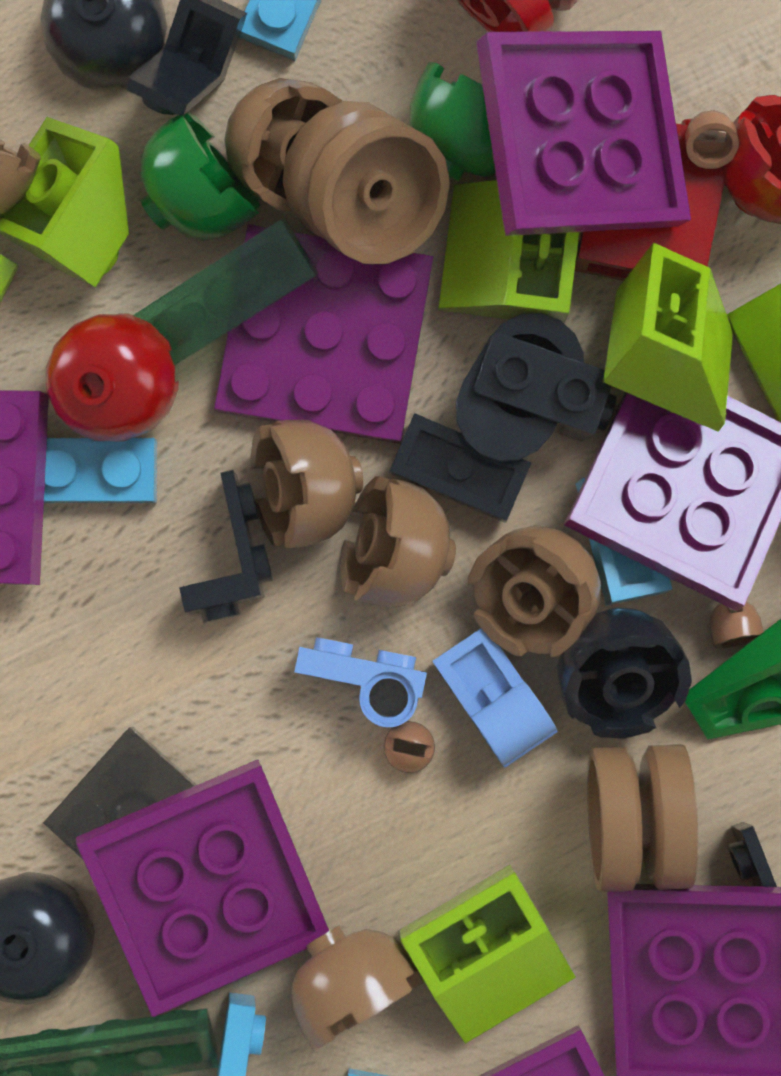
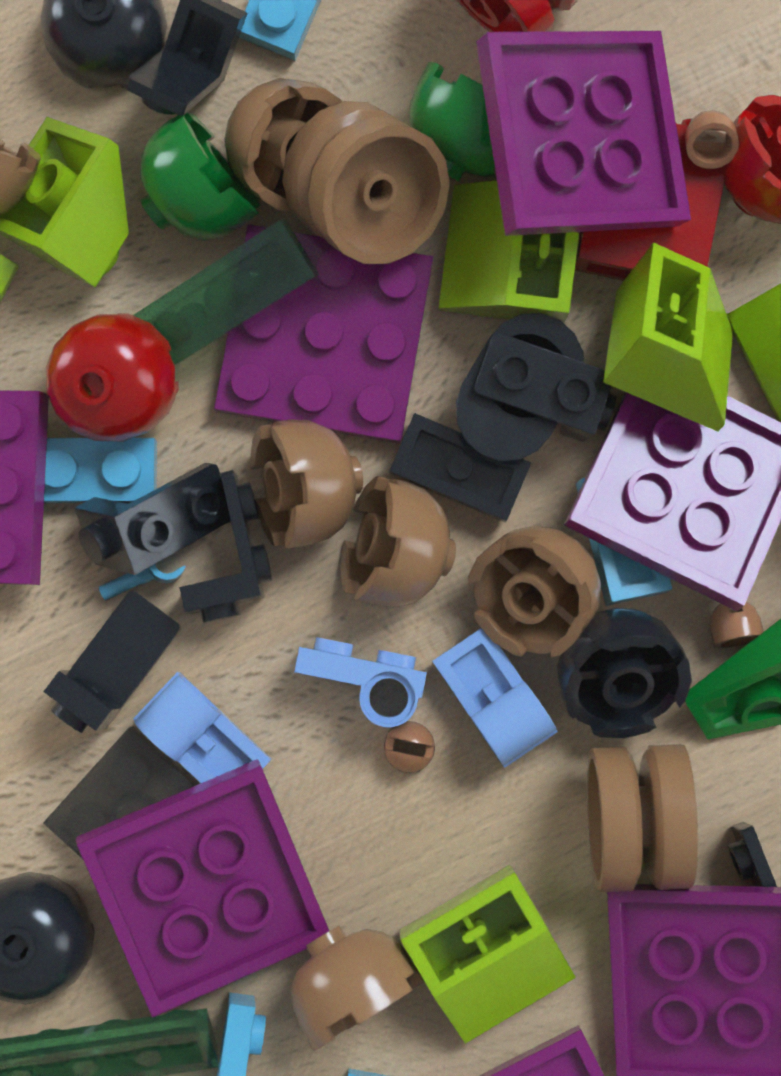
none -> black bracket [43,591,181,733]
none -> black bracket [74,463,231,575]
none -> medium azure hand [99,564,186,601]
none -> light blue plate [133,672,272,783]

